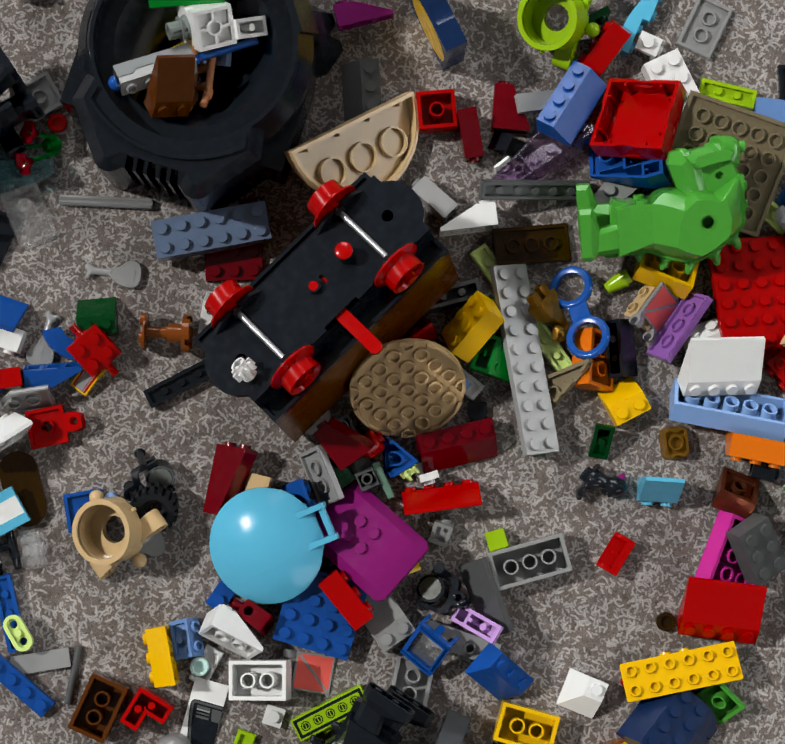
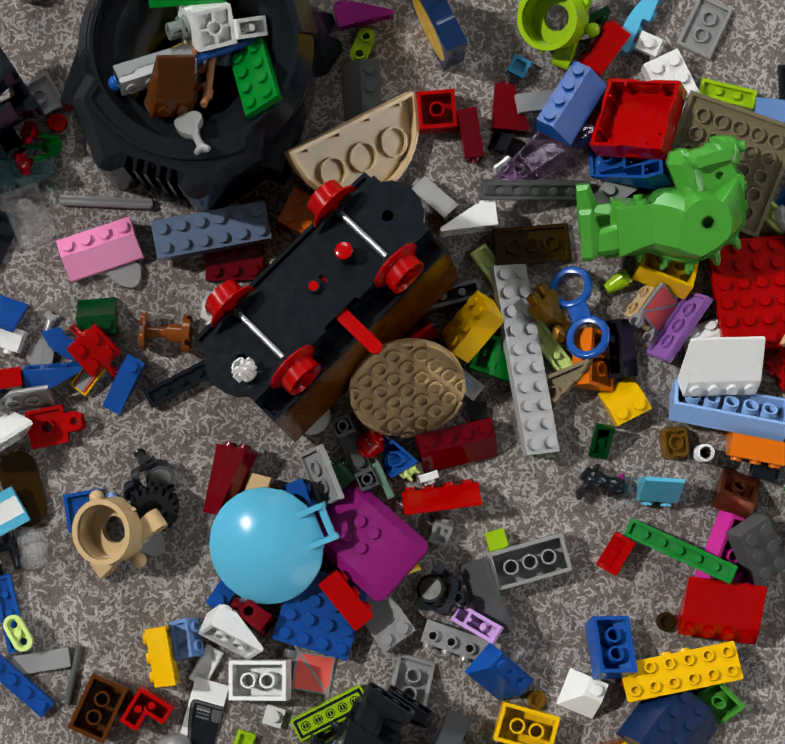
light aqua tile [190,656,210,677] -> none
dark red slope [313,418,376,471] -> none
blue window [400,613,459,677] -> none
none -> bright pink slope [56,216,144,283]
none -> blue slope [103,354,148,415]
none -> light grey piece [174,111,211,155]
none -> green plate [230,37,282,120]
none -> orange brick [277,187,315,235]
none -> lime plate [350,28,376,62]
none -> dark azure plate [506,54,532,80]
none -> pearl gold tile [527,690,547,710]
none -> blue slope [585,616,638,680]
none -> green plate [624,518,739,585]
none -> white piece [692,444,715,462]

